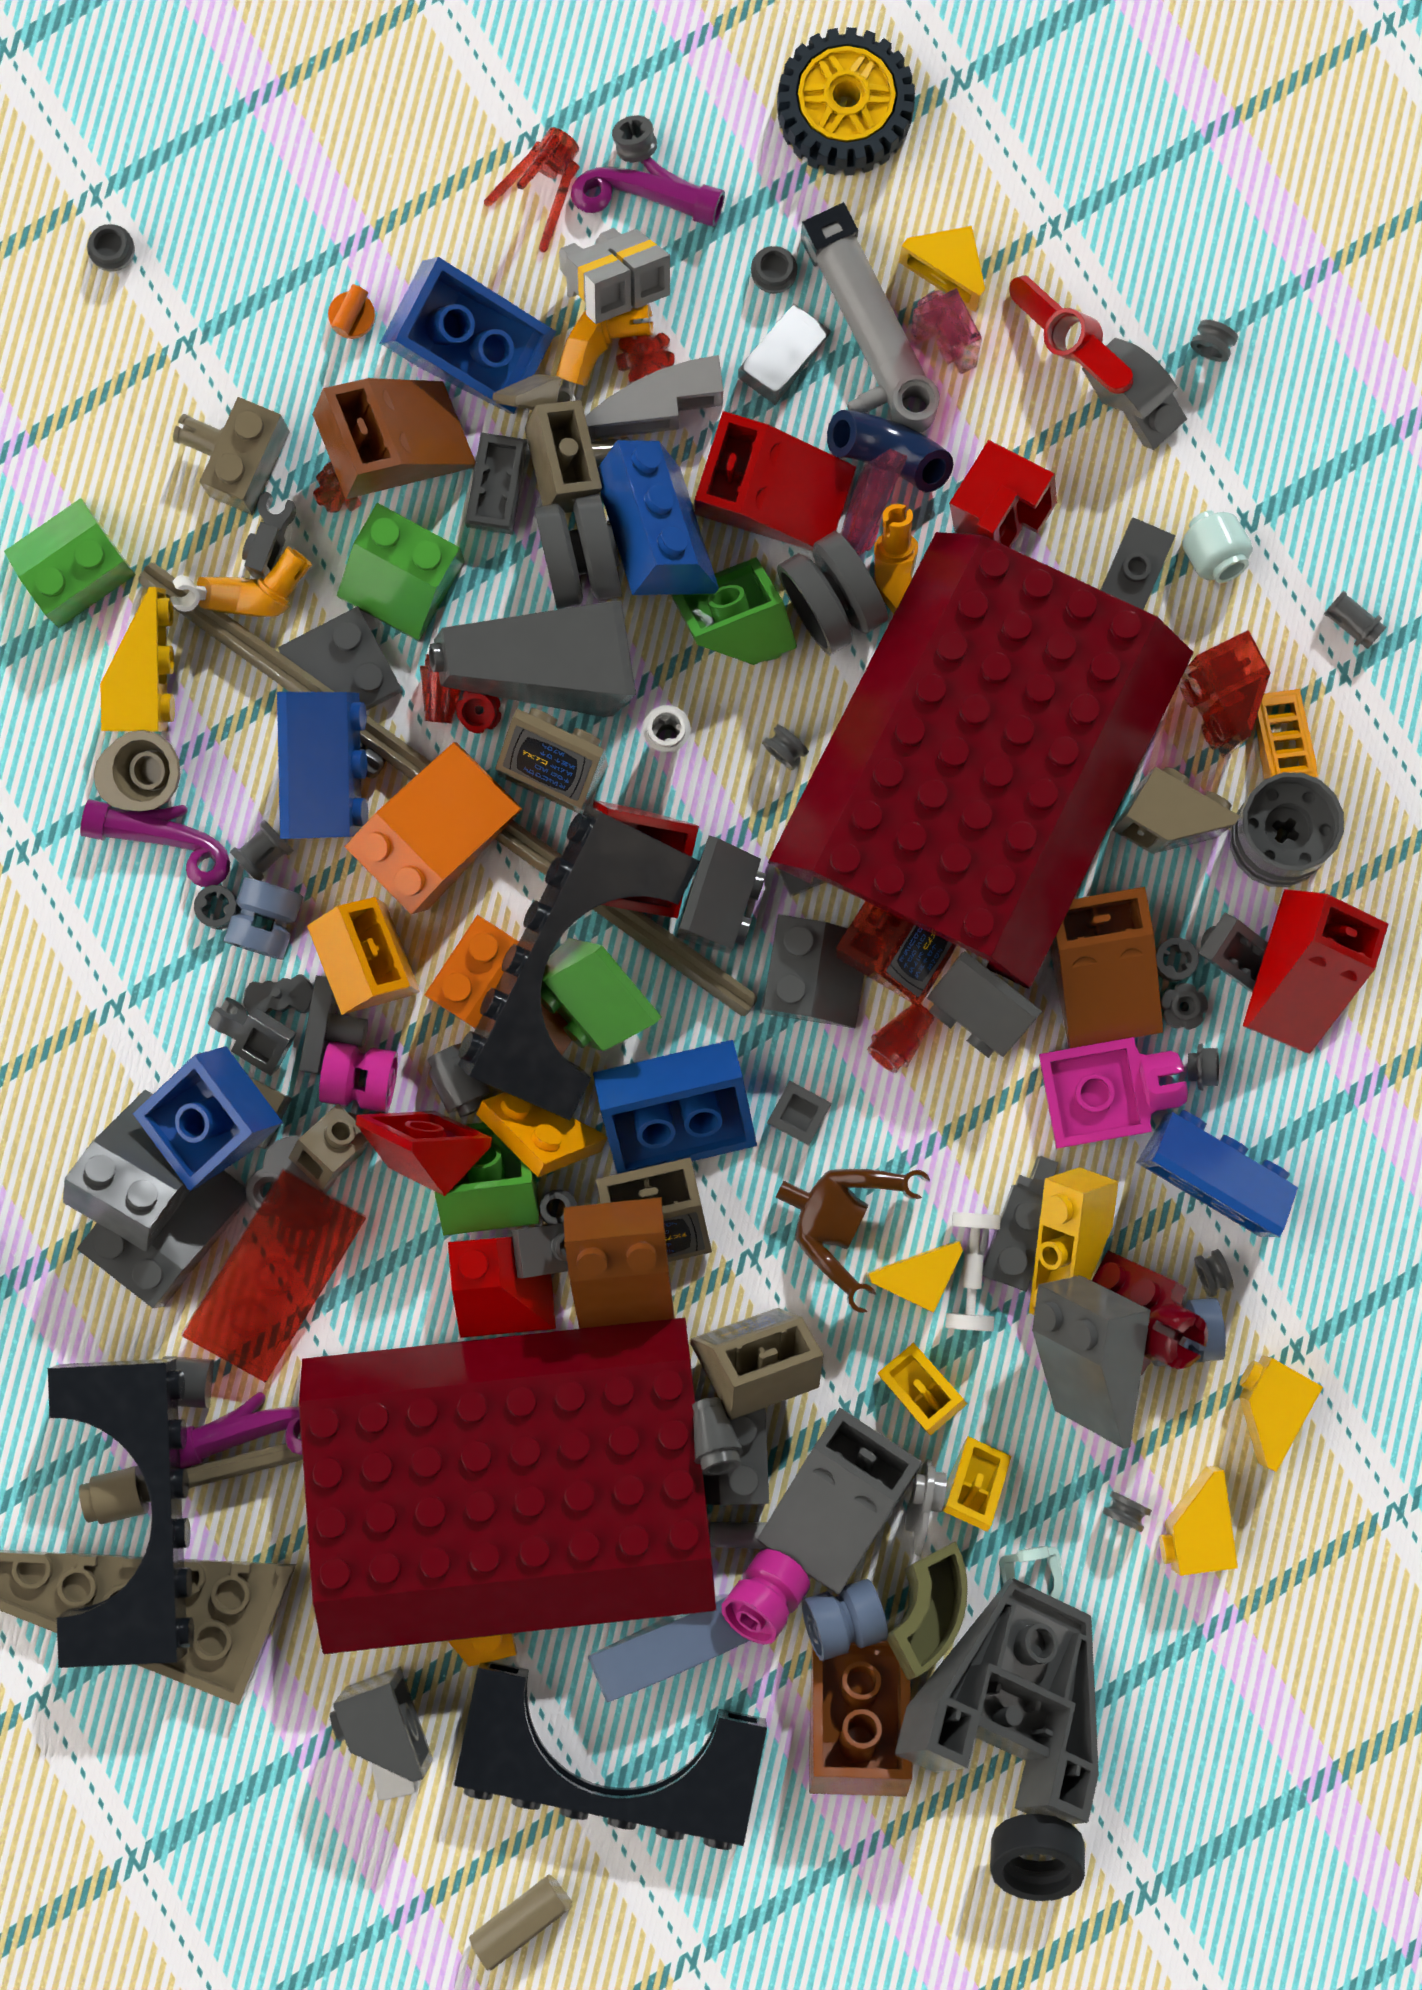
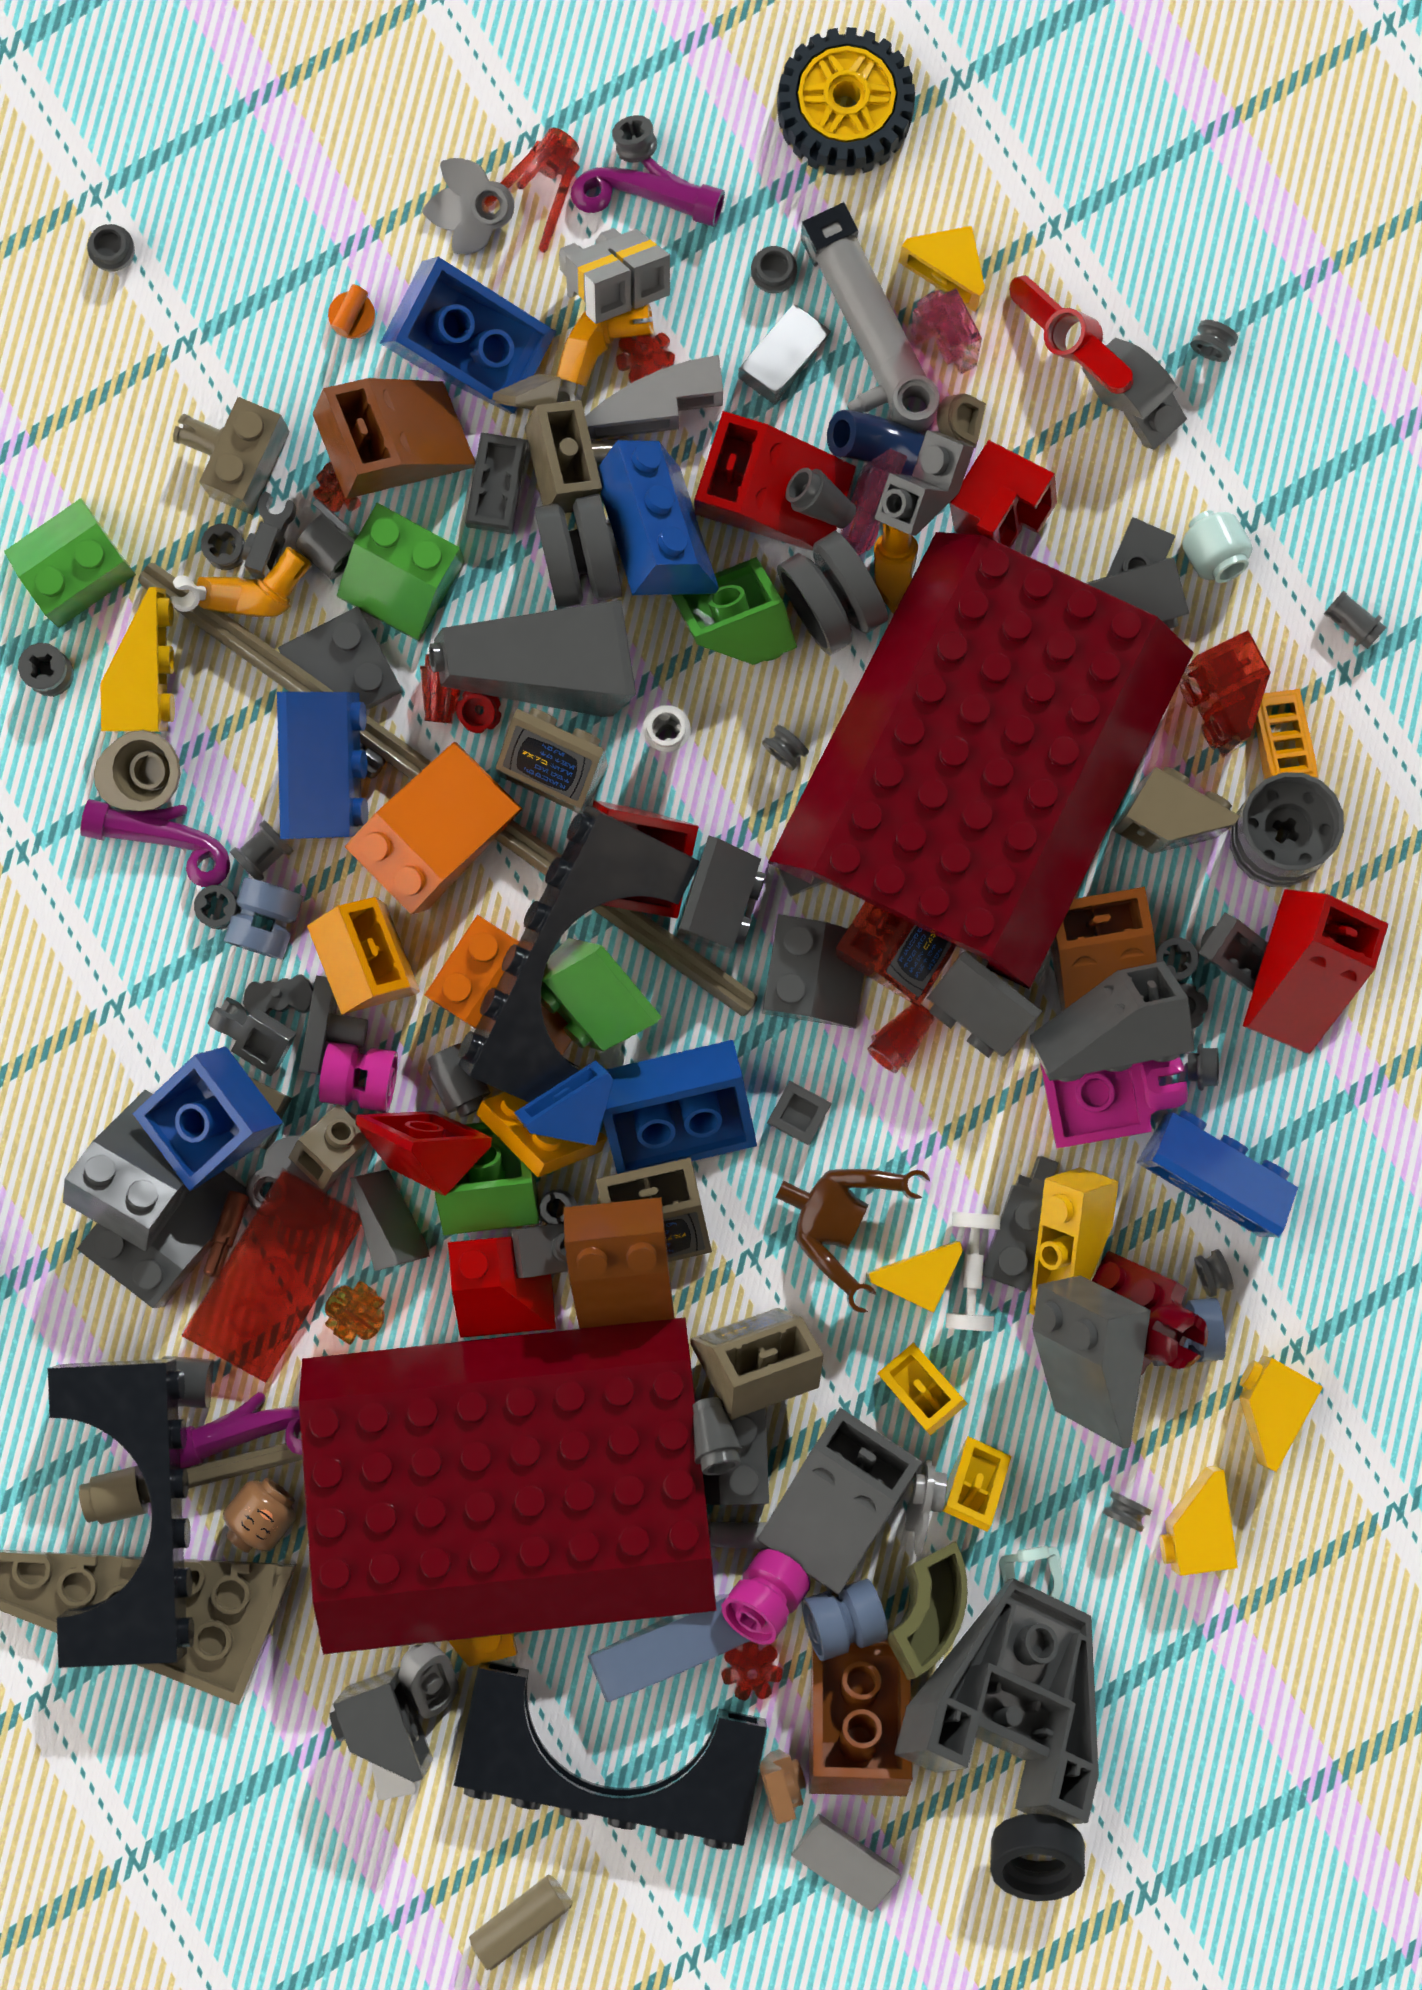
none -> dark grey wheel [18,643,74,697]
none -> dark grey bush [201,524,245,570]
none -> copper piece [203,1191,249,1278]
none -> medium nougat head [223,1478,296,1553]
none -> dark grey panel [295,499,358,579]
none -> clear orange gear [325,1281,385,1345]
none -> dark grey slope [350,1169,430,1271]
none -> light grey plate [399,1643,459,1718]
none -> light grey plate [422,158,515,254]
none -> blue slope [514,1060,613,1146]
none -> clear red plant [721,1641,783,1701]
none -> medium nougat slope [760,1749,806,1825]
none -> dark grey cone [786,468,856,529]
none -> light grey slope [791,1813,901,1912]
none -> dark grey slope [874,430,974,536]
none -> dark tan tile [937,393,986,448]
none -> dark grey slope [1030,961,1195,1082]
none -> dark grey slope [1087,558,1189,629]

